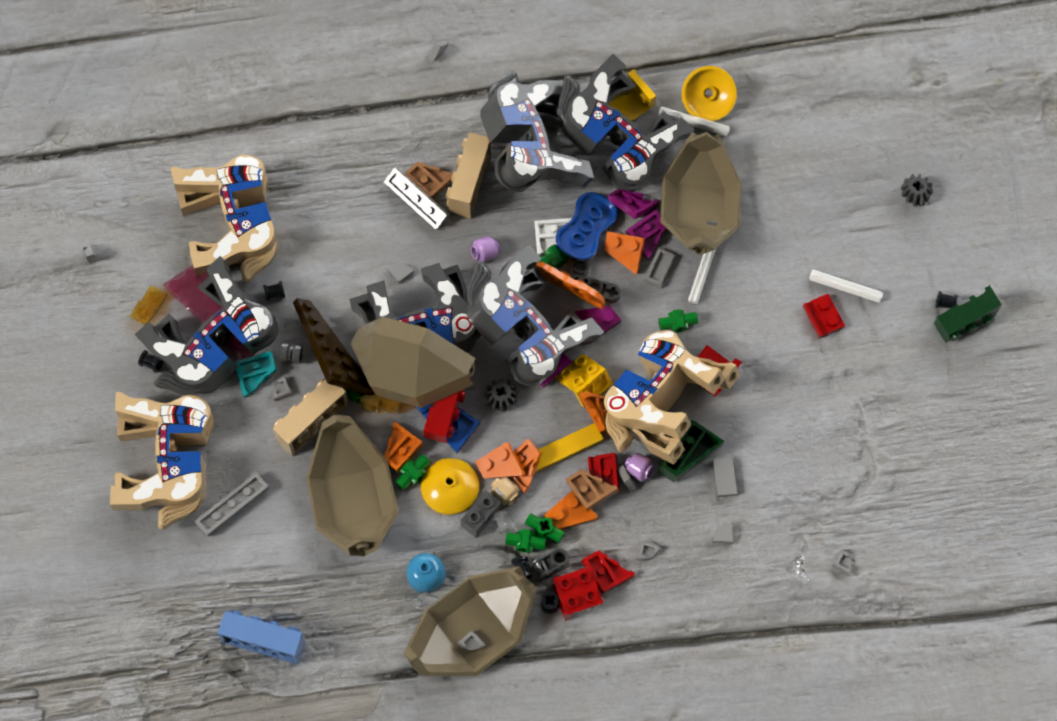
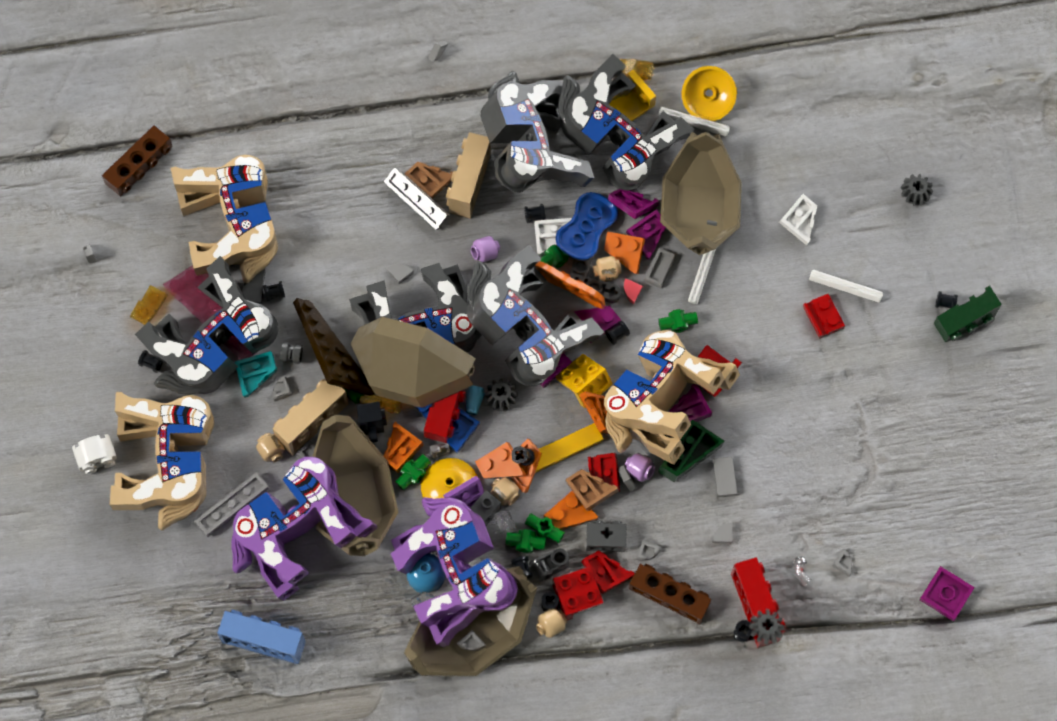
none -> white brick [72,434,117,475]
none -> reddish brown brick [101,125,172,197]
none -> medium lavender animal [231,457,378,601]
none -> dark grey slope [243,269,266,304]
none -> tan head [256,433,285,463]
none -> light grey tile [296,440,316,458]
none -> black brick [356,401,387,443]
none -> medium lavender animal [390,497,517,647]
none -> light grey tile [430,444,451,458]
none -> medium lavender wing [443,476,484,508]
none -> medium azure cone [466,386,485,415]
none -> black bush [511,446,535,466]
none -> black bush [524,204,546,223]
none -> tan head [536,609,567,638]
none -> dark grey brick [586,520,627,552]
none -> tan head [593,256,621,282]
none -> black bush [605,321,630,345]
none -> clear yellow slope [615,59,654,80]
none -> coral tile [624,279,643,304]
none -> reddish brown brick [629,564,712,624]
none -> magenta wing [669,384,712,422]
none -> red brick [731,557,786,648]
none -> black bush [734,620,753,642]
none -> dark grey gear [749,609,785,645]
none -> white wing [779,194,817,245]
none -> magenta plate [919,566,975,622]

